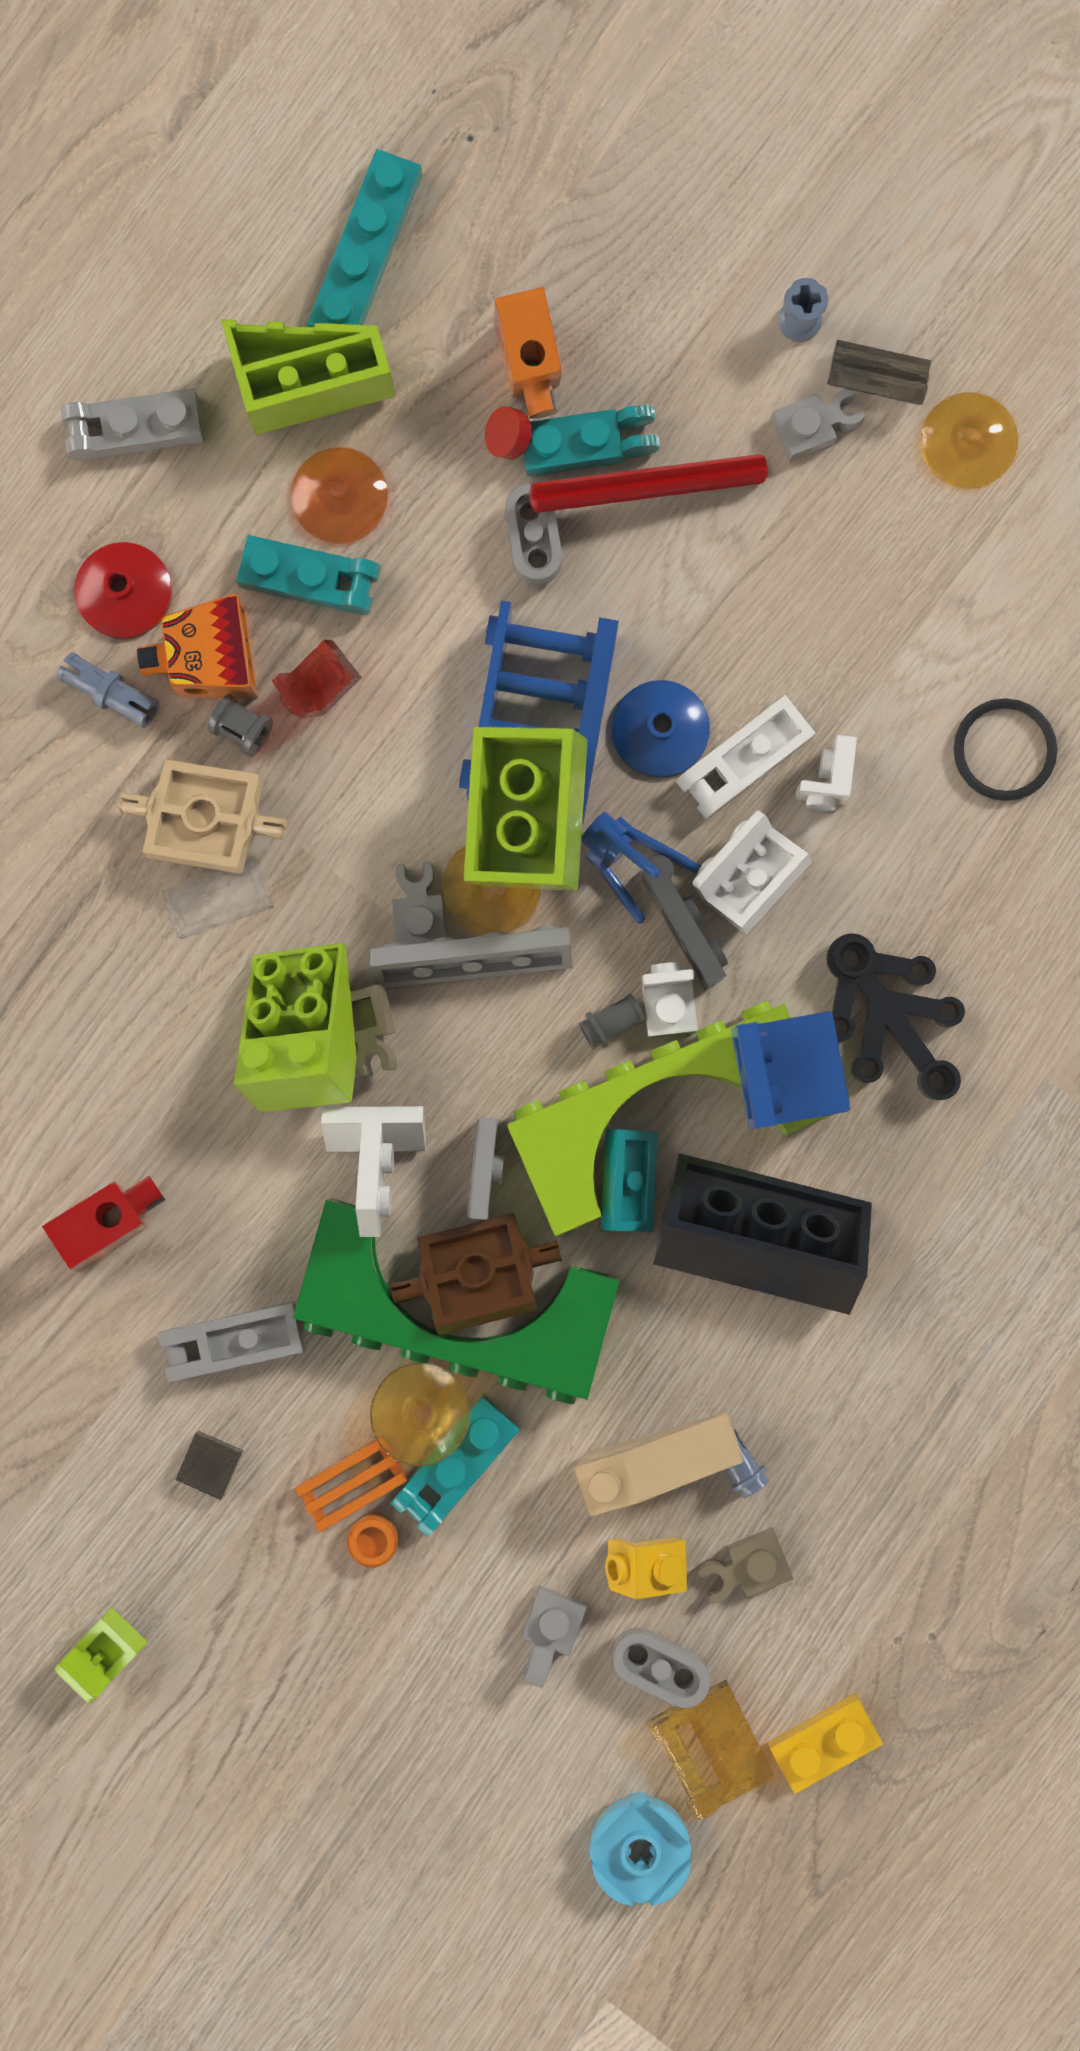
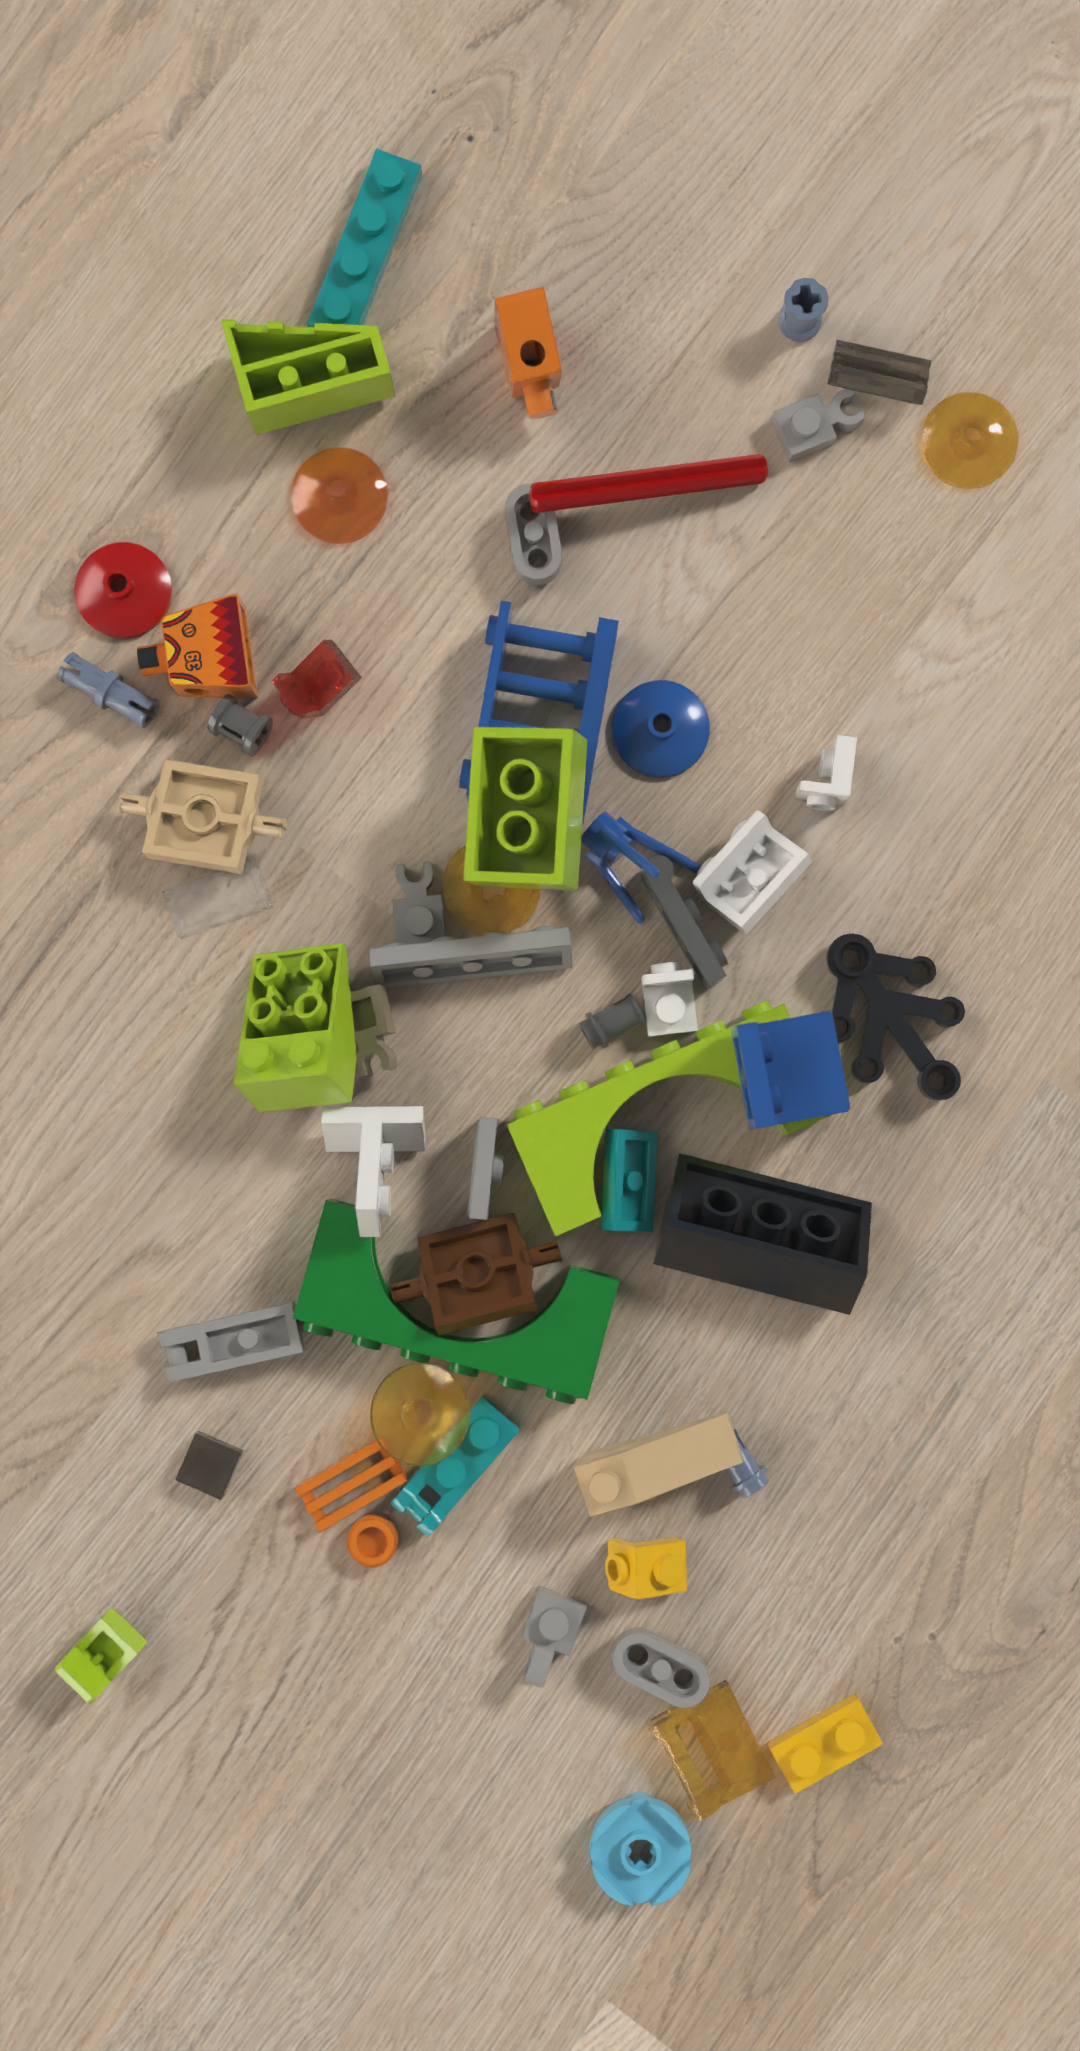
red torso [42,1175,166,1272] -> none
light grey plate [61,388,204,461] -> none
teal plate [236,535,381,615] -> none
red tile [485,406,531,460] -> none
teal hinge [523,404,660,477] -> none
white plate [676,695,816,820] -> none
dark tan plate [697,1527,794,1603] -> none
black tyre [953,698,1058,801] -> none

